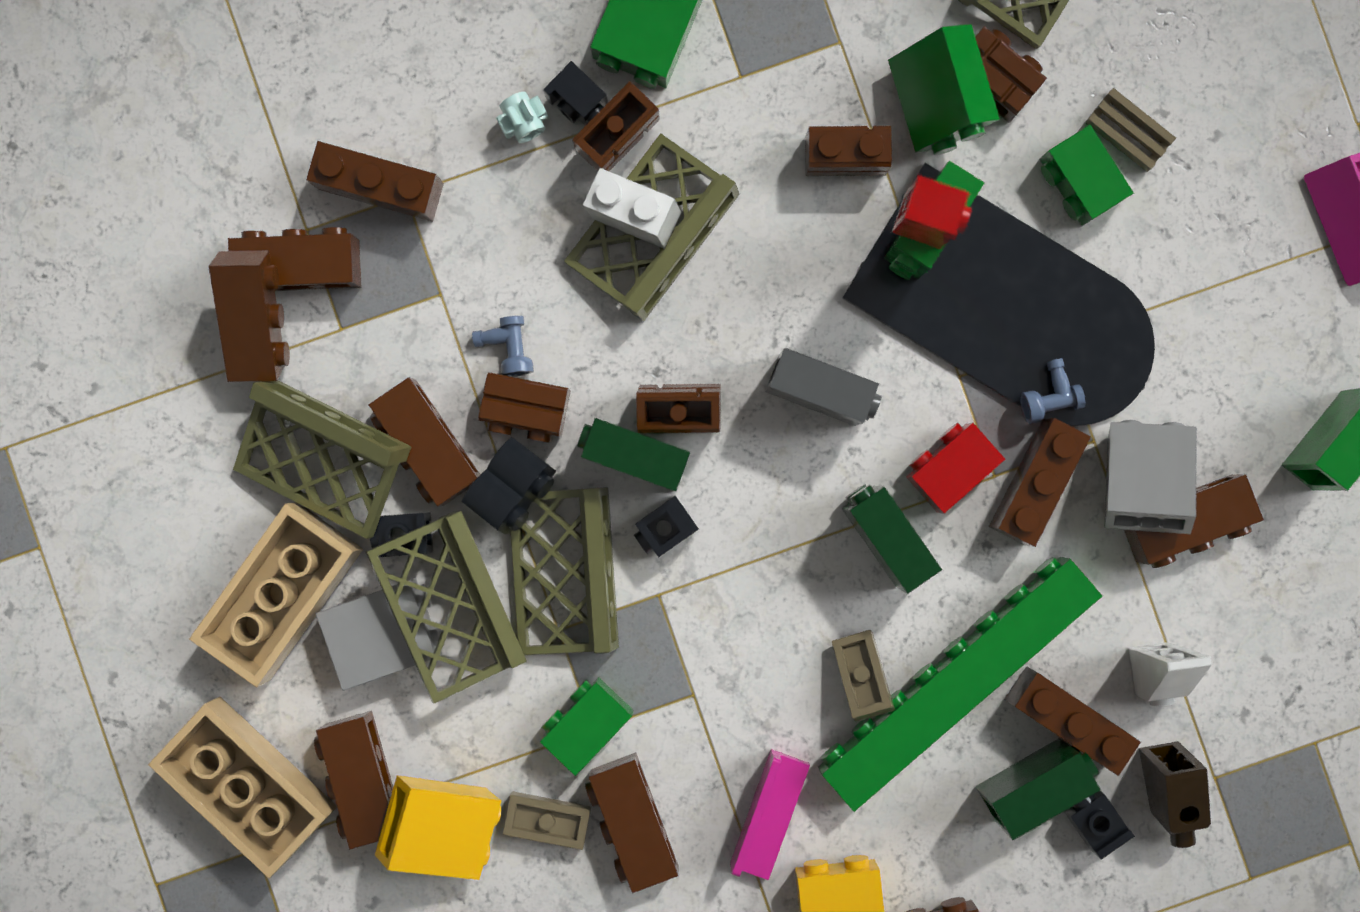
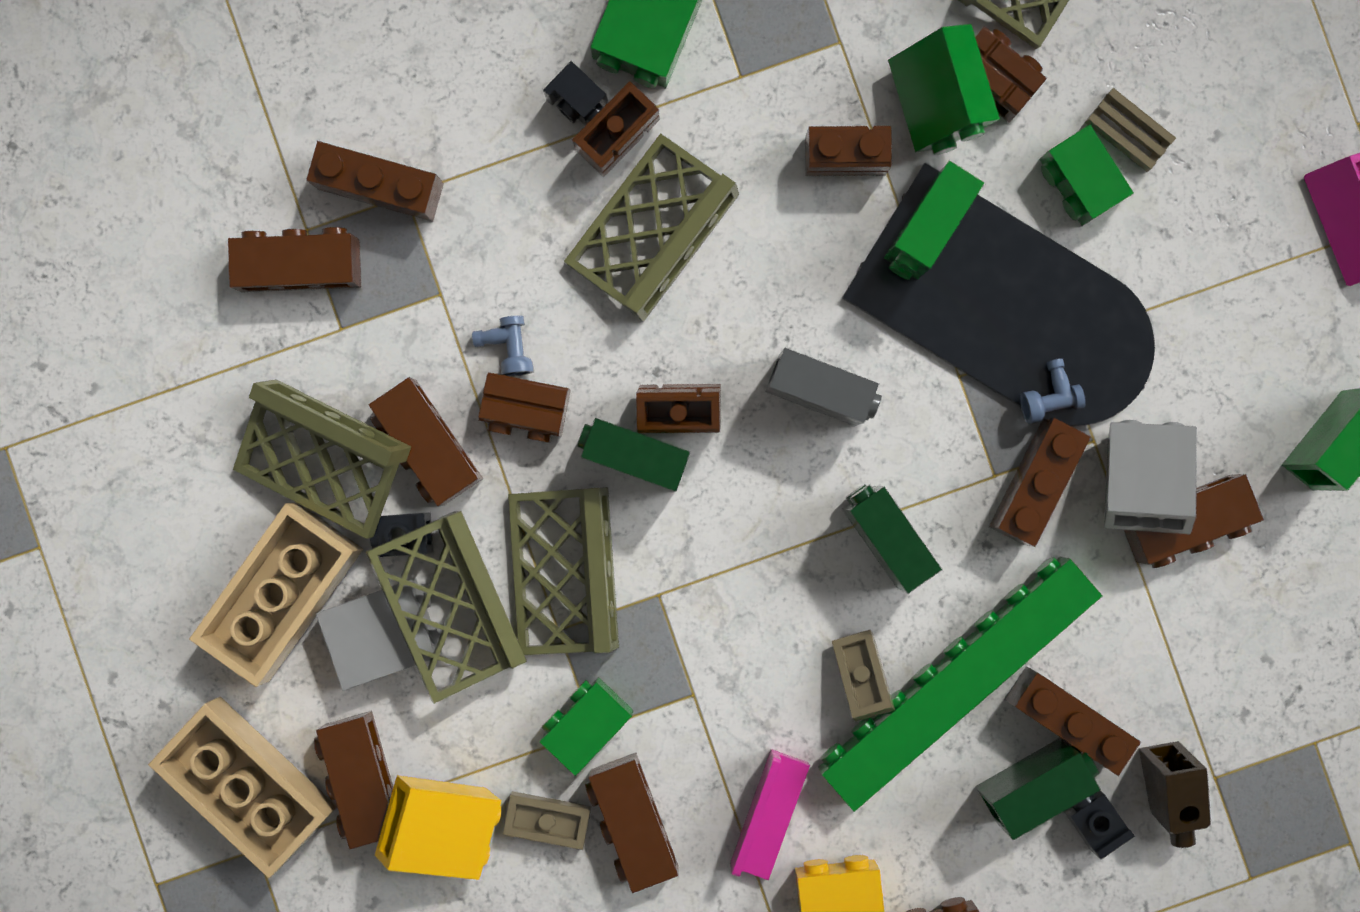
reddish brown brick [209,250,290,382] -> none
black brick [461,437,556,535] -> none
light aqua gear [496,92,548,143] -> none
white brick [583,168,681,249] -> none
black brick [634,495,699,558] -> none
red brick [892,175,972,249] -> none
red brick [906,422,1006,514] -> none
white slope [1129,642,1212,706] -> none

